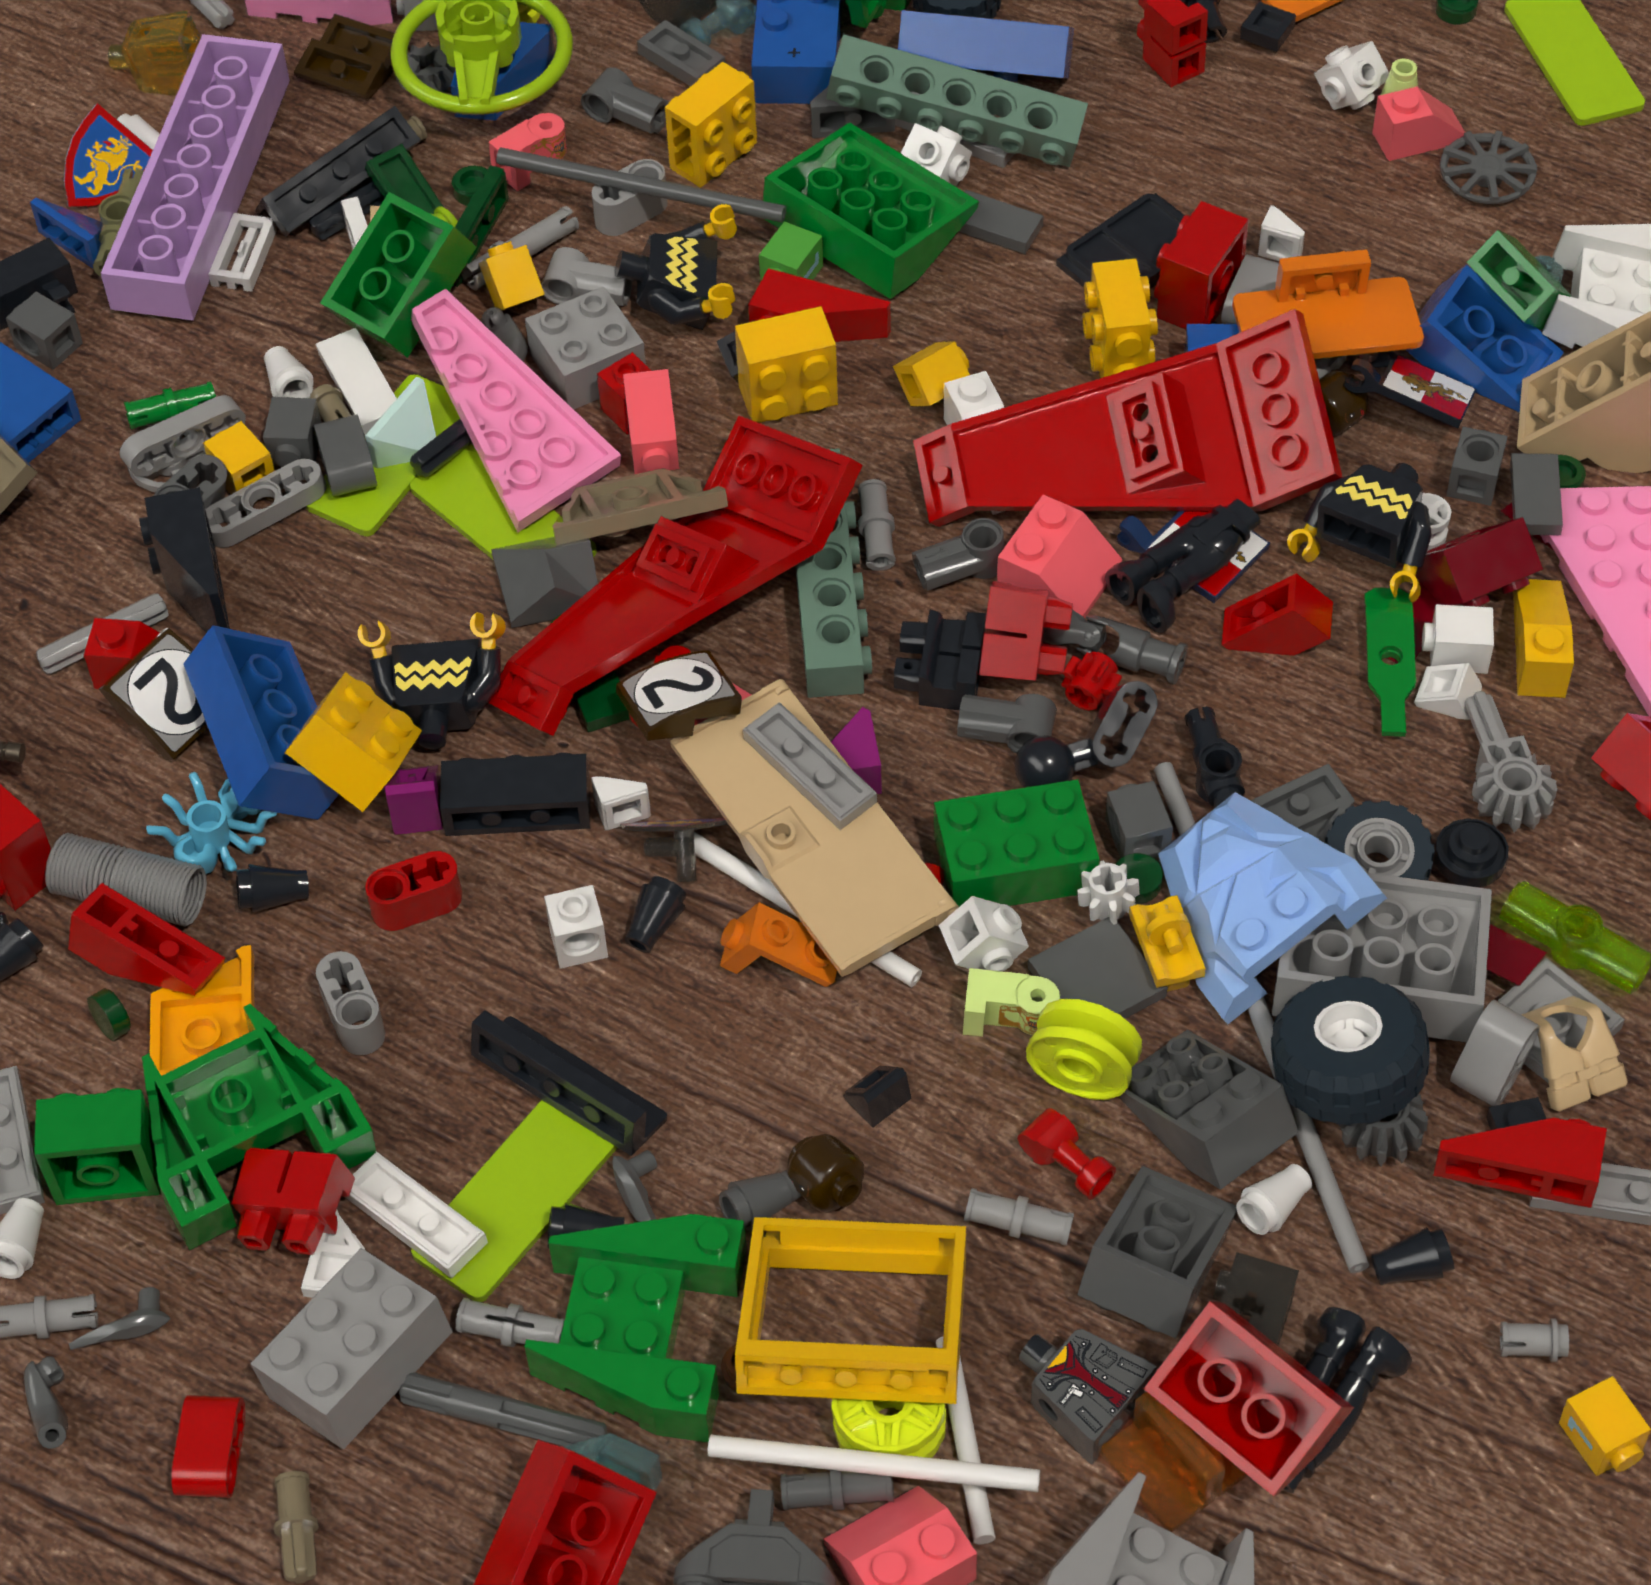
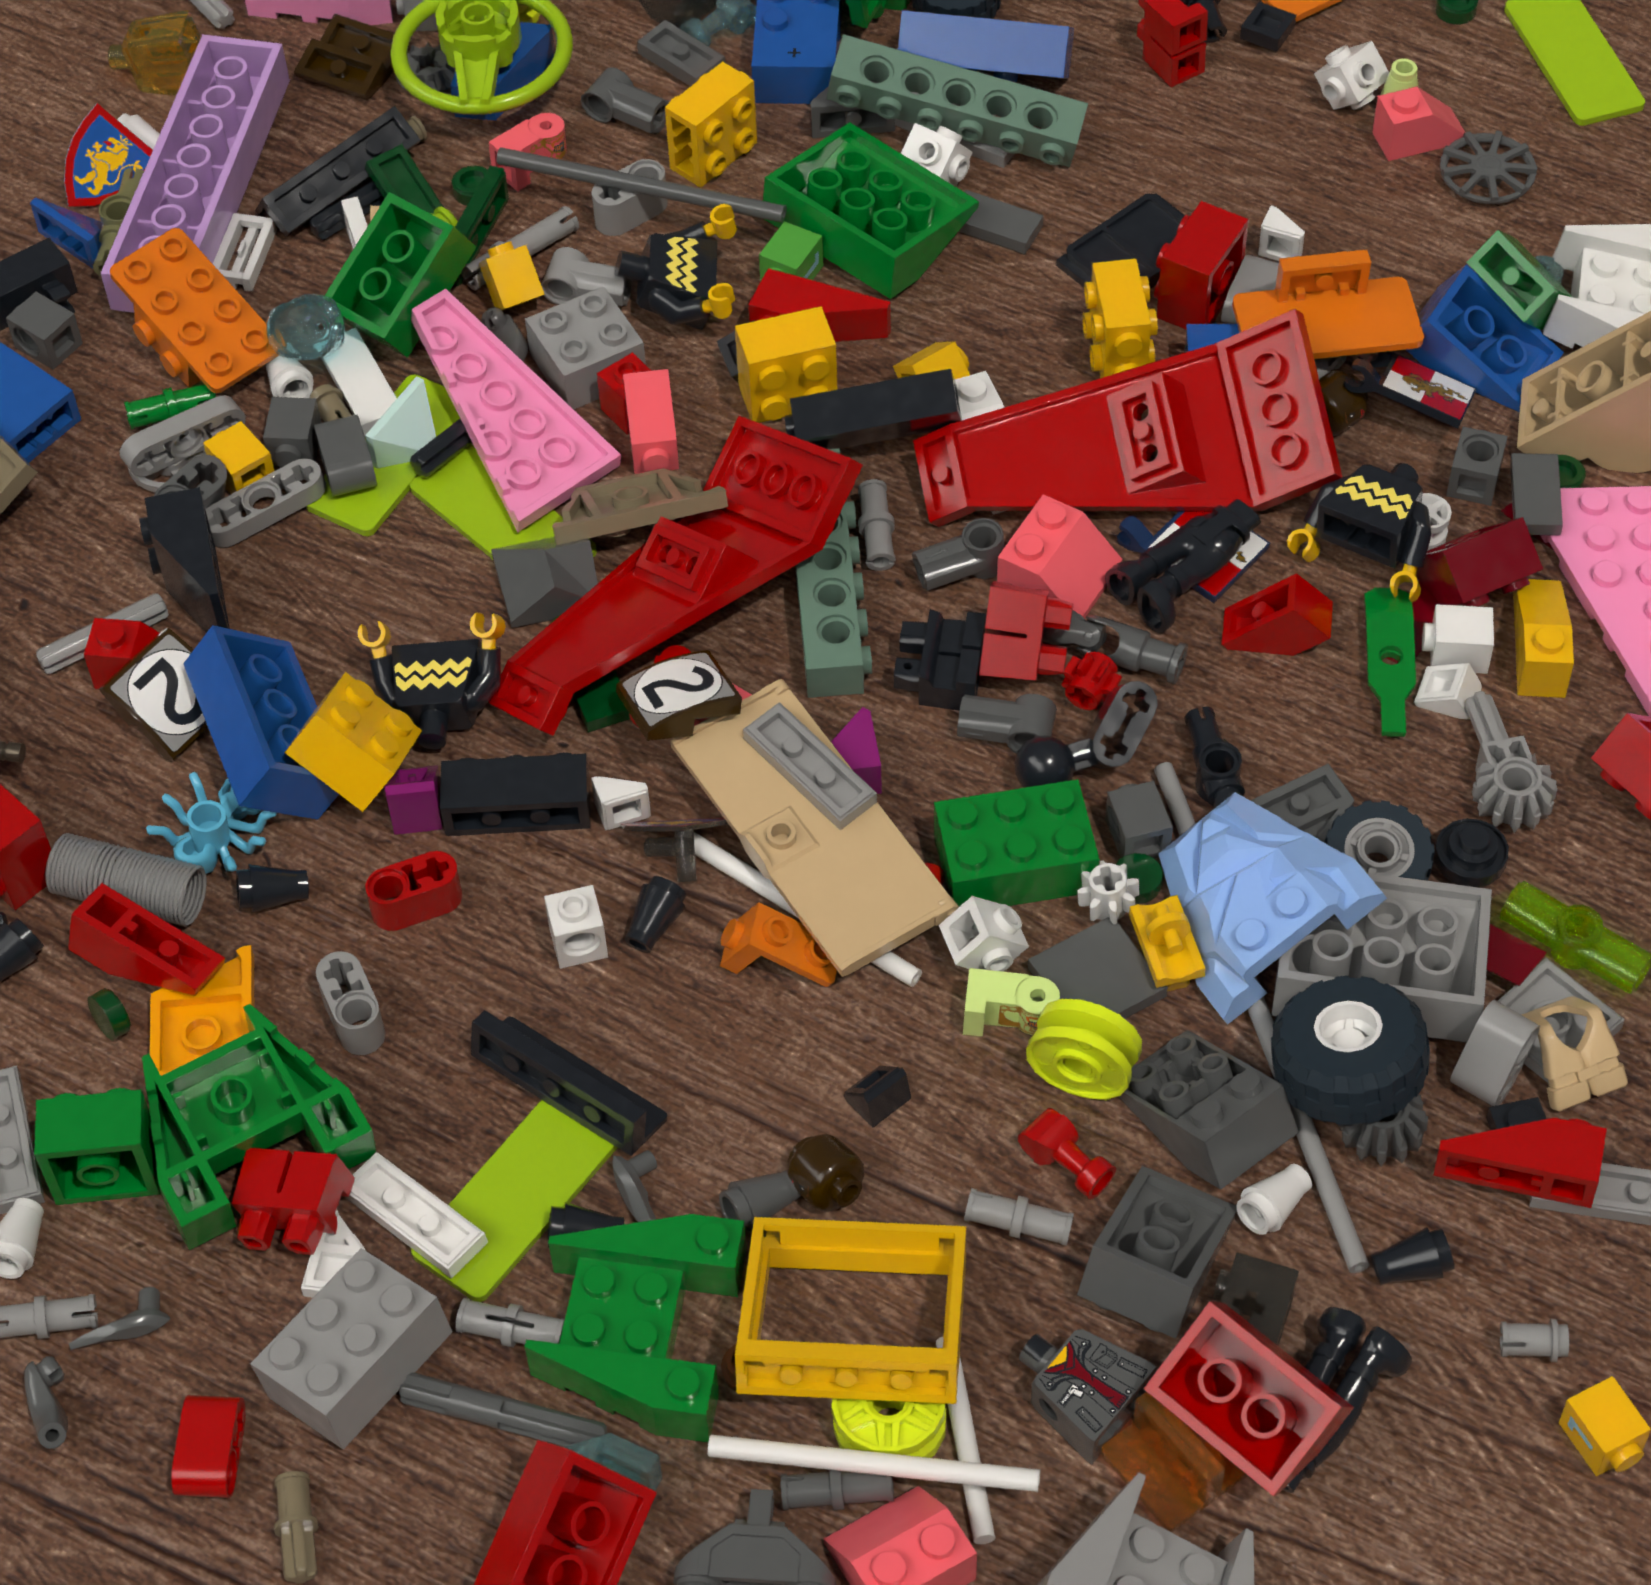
none -> orange bracket [110,228,283,393]
none -> clear light blue helmet [266,293,345,361]
none -> black brick [785,369,962,452]

